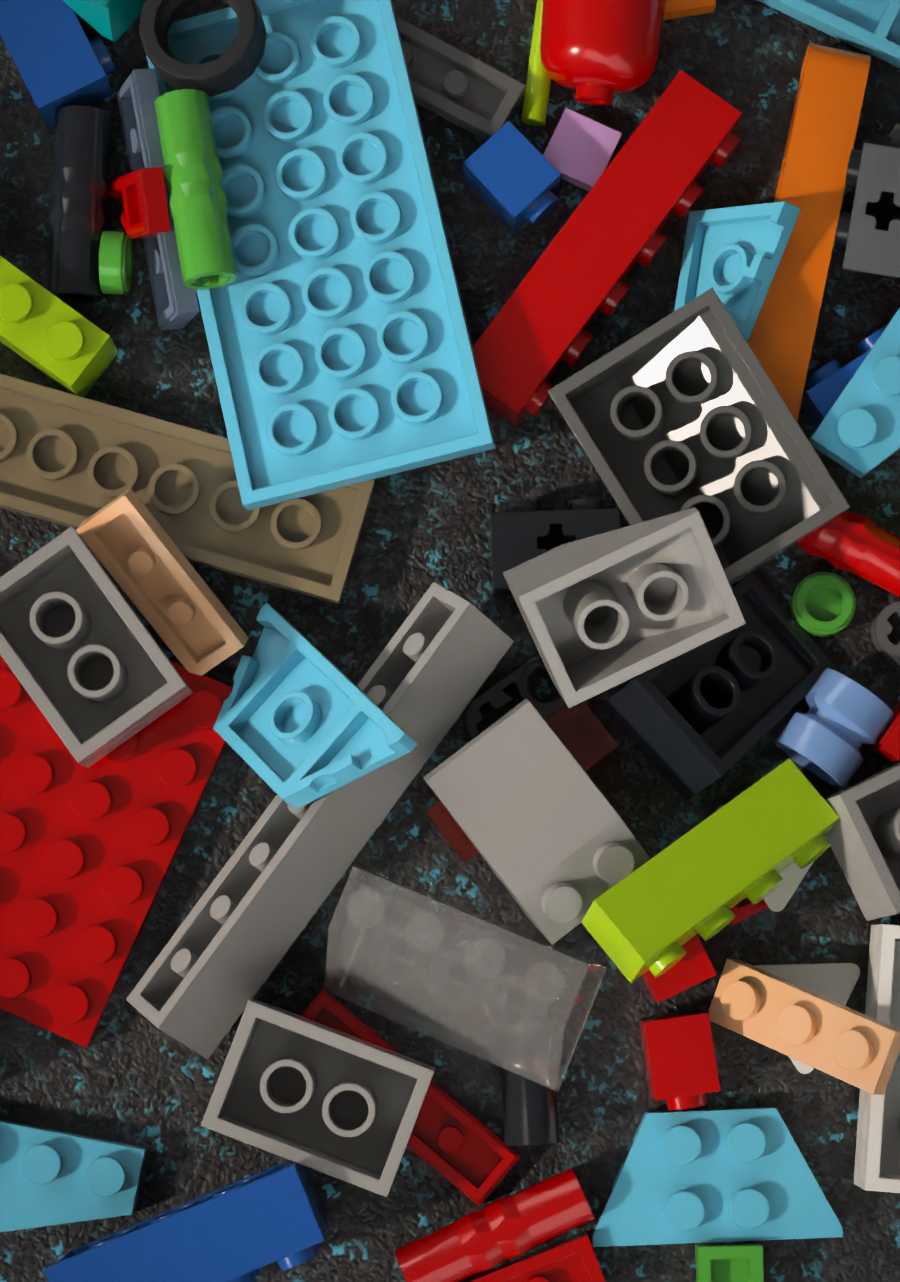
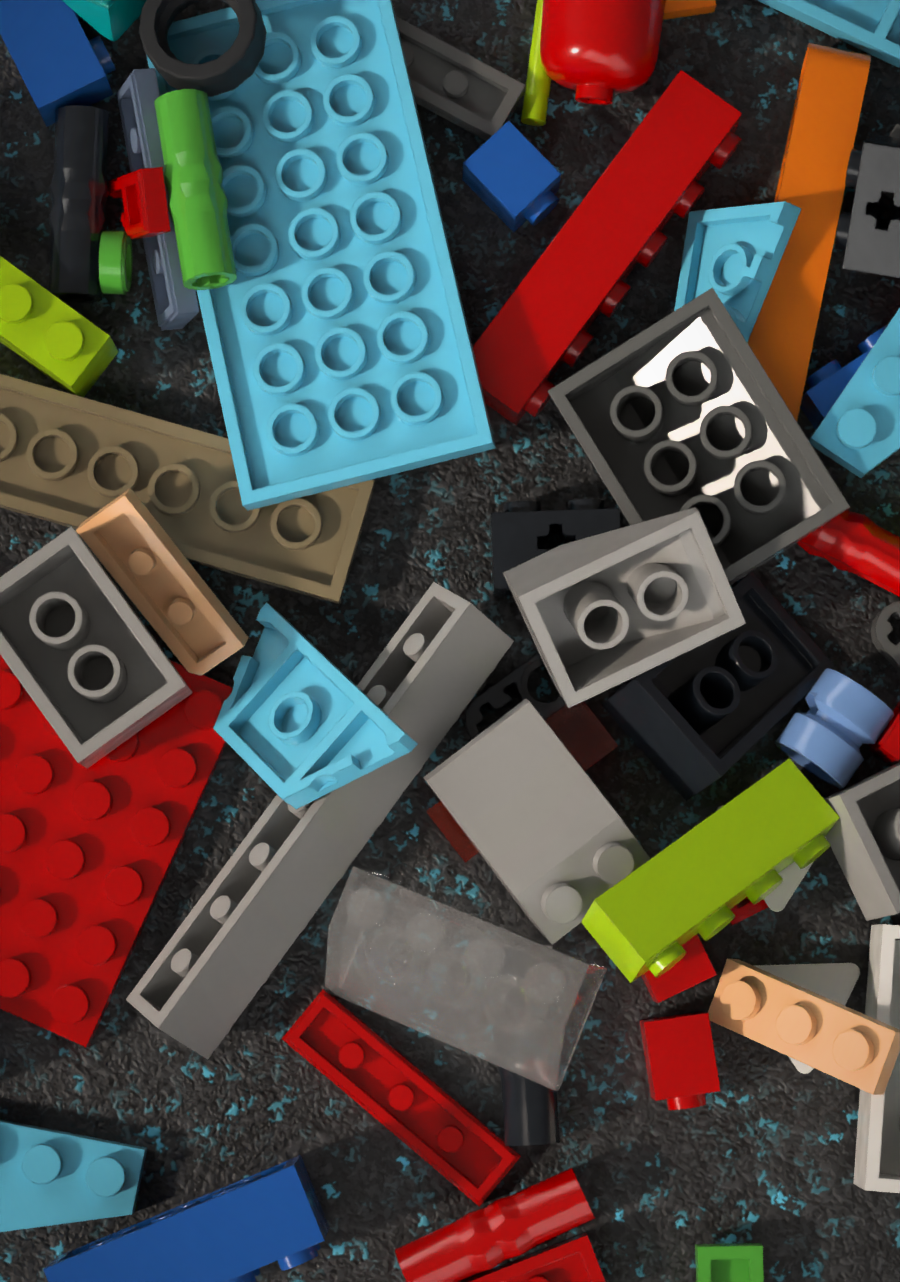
light grey brick [200,998,436,1197] -> none
lavender tile [543,108,622,191] -> none
medium azure wing [591,1107,843,1247] -> none
bright green tile [790,572,856,637] -> none

